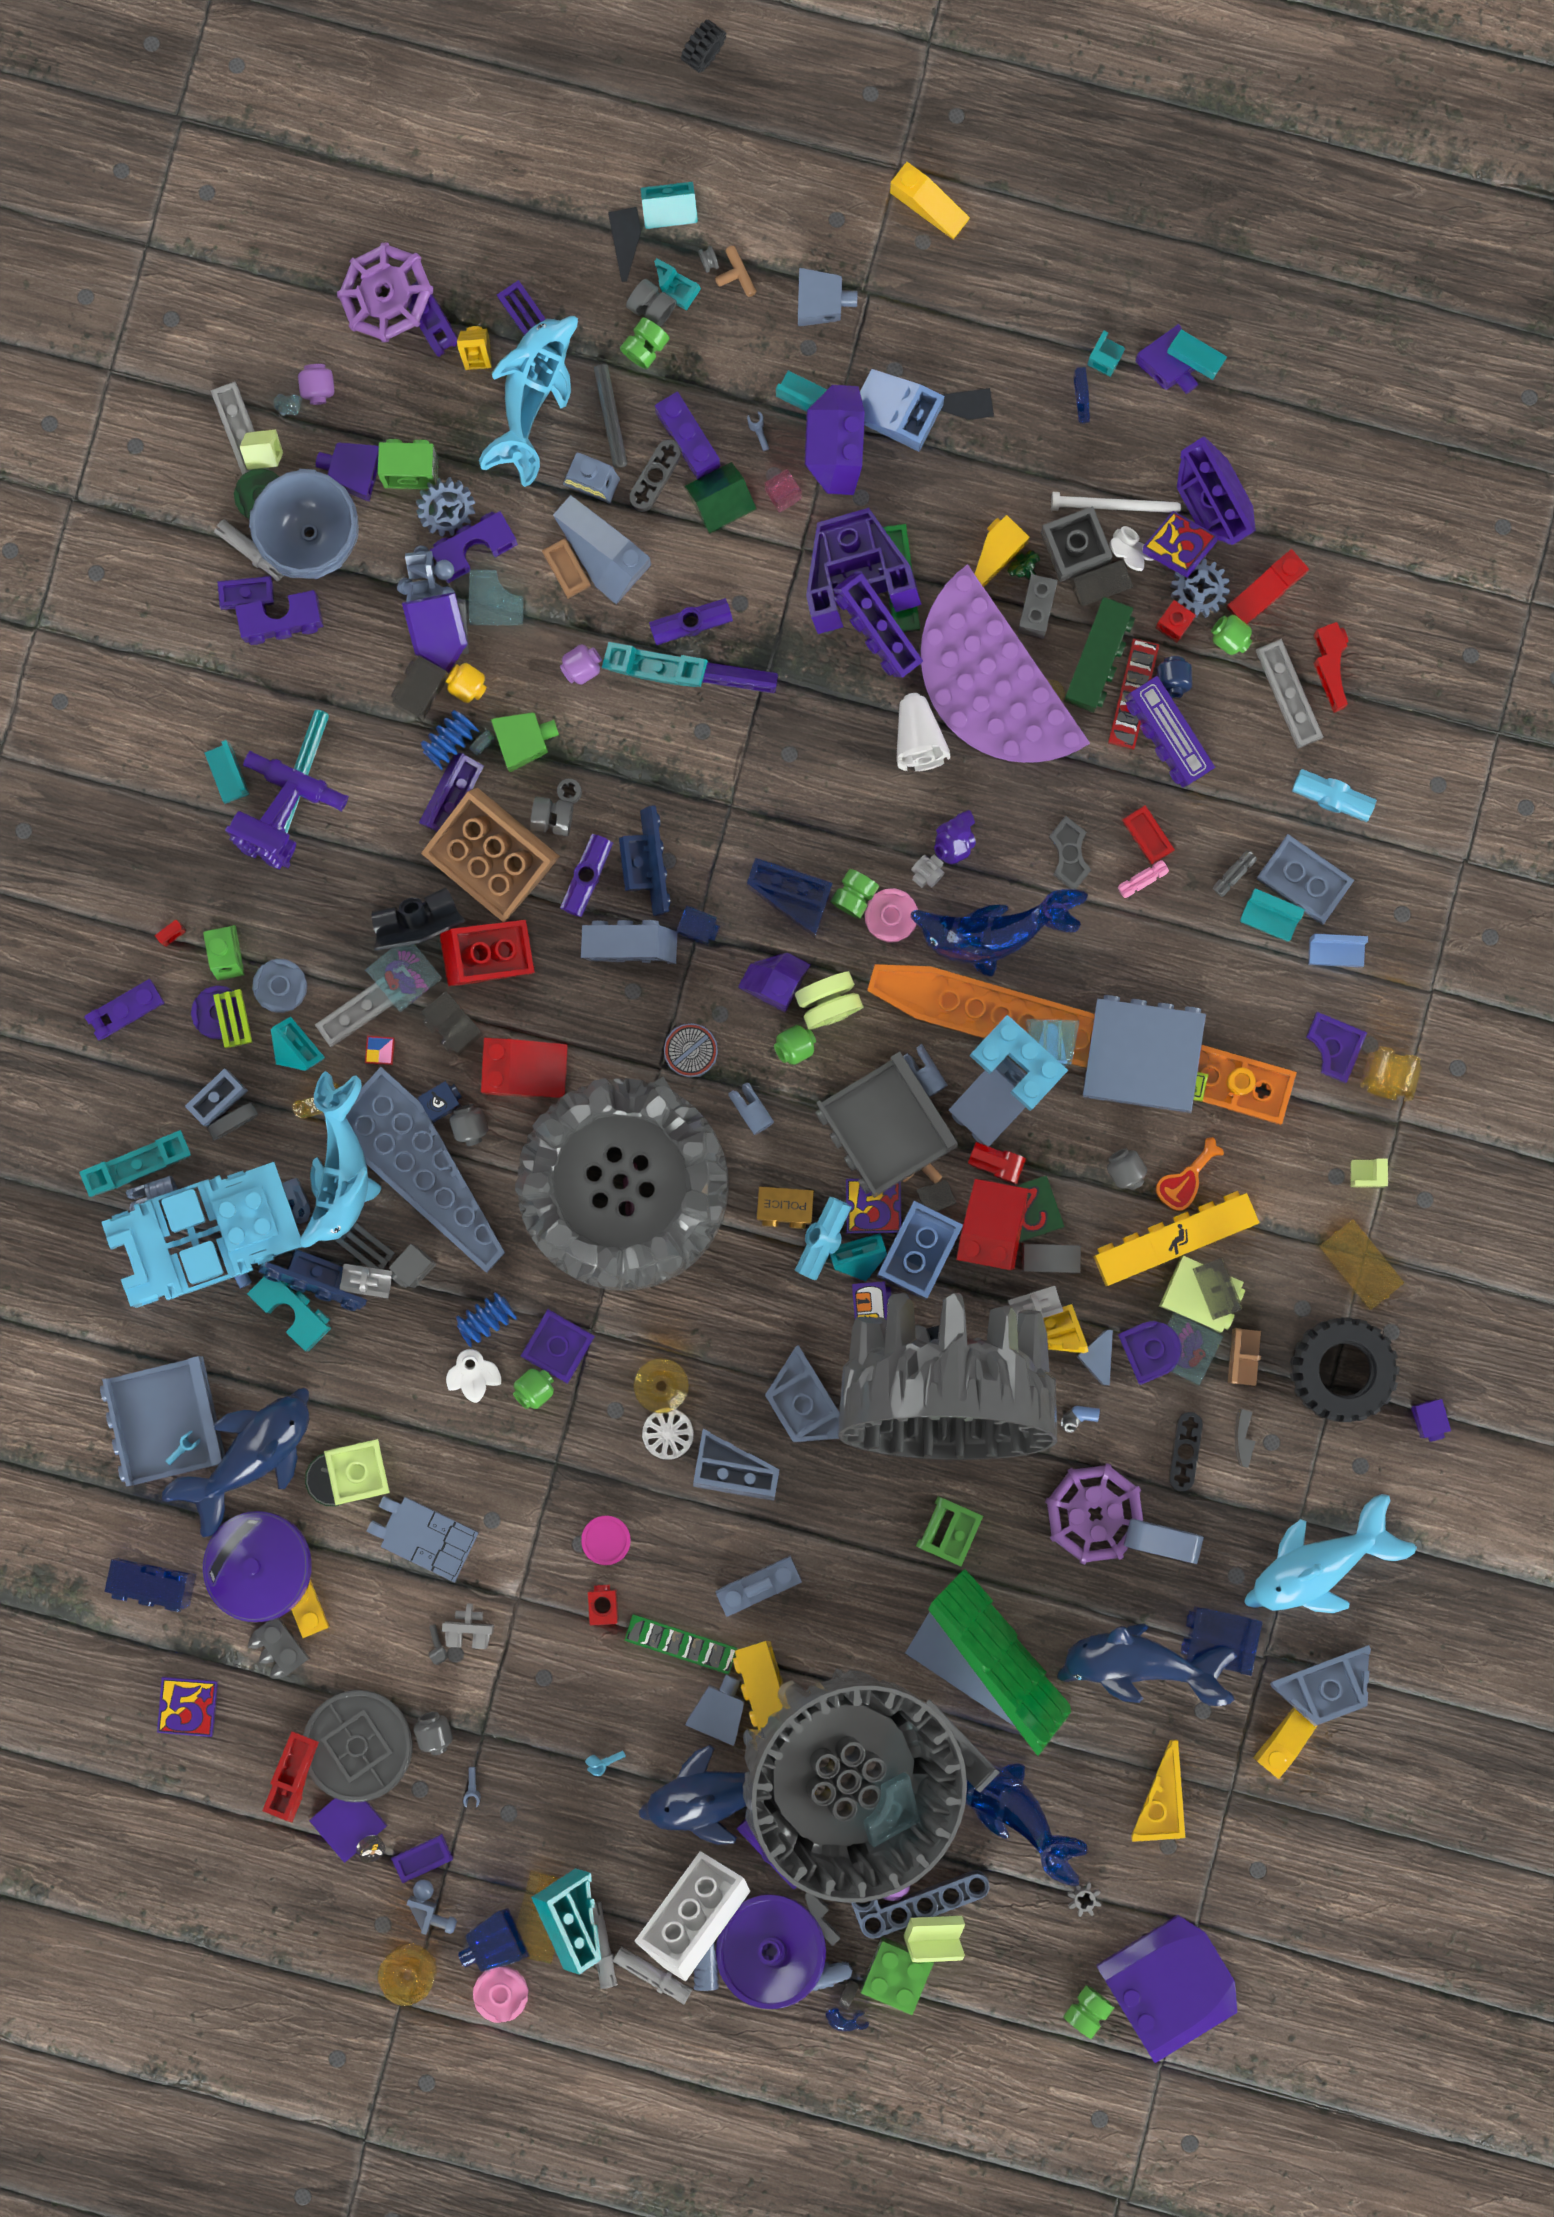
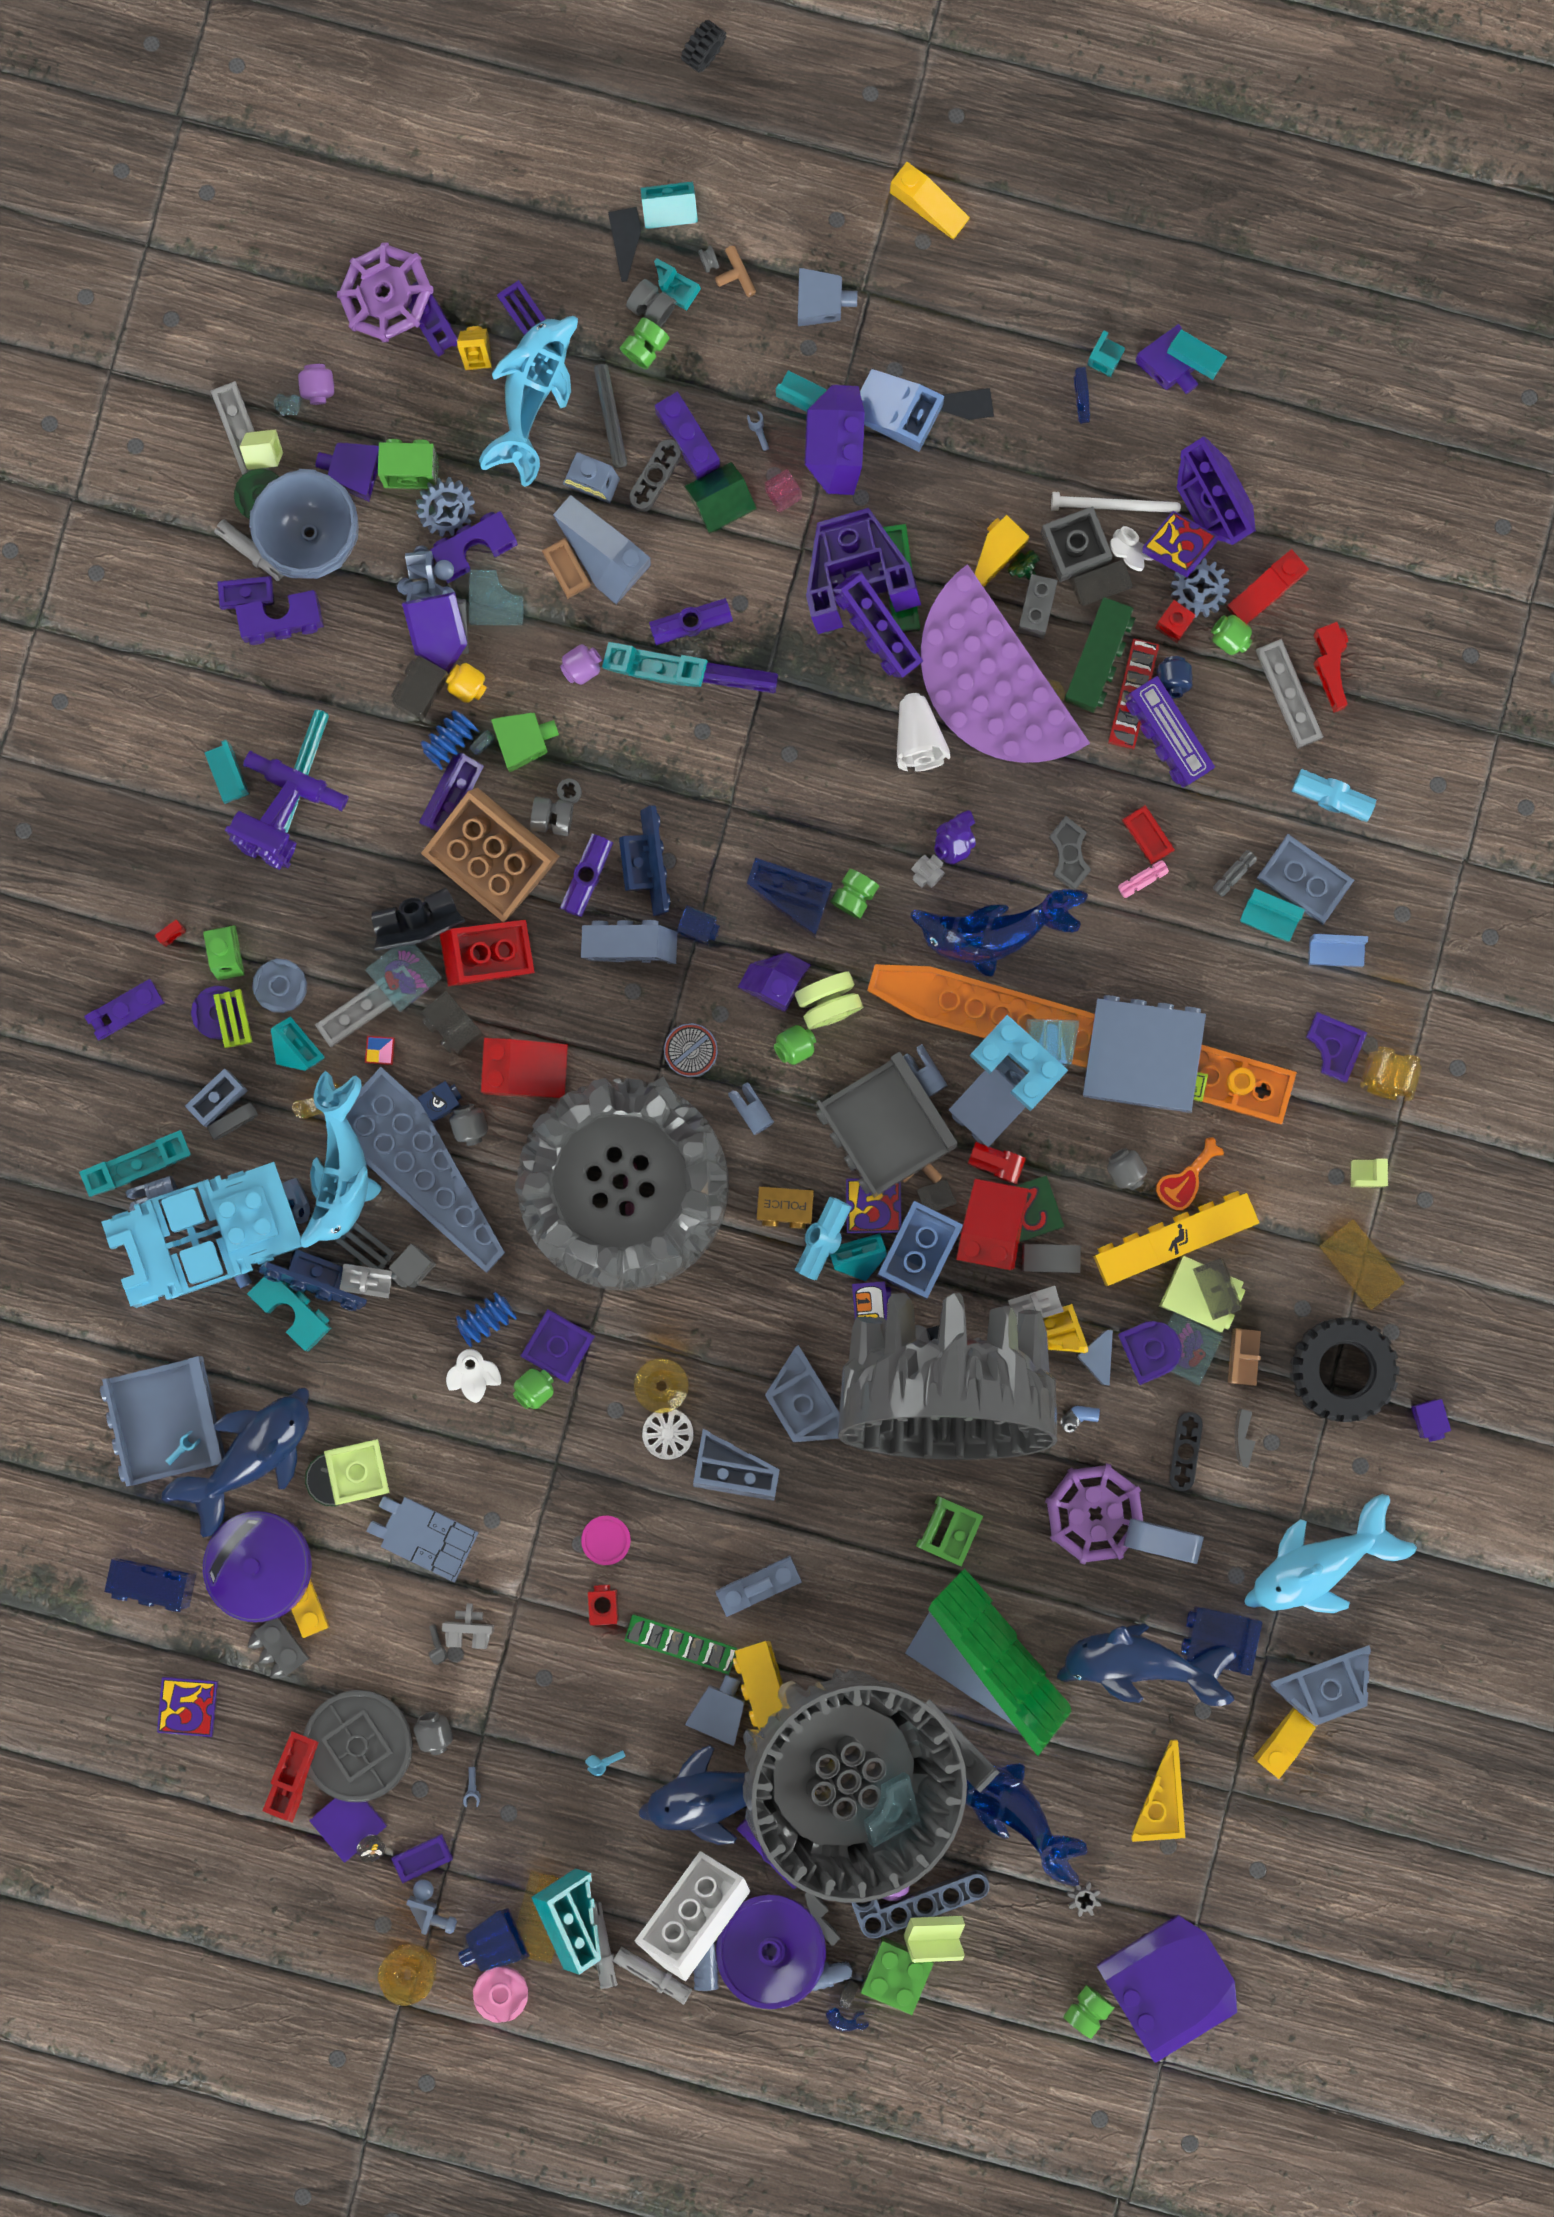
bright pink tile [865,888,918,943] -> none

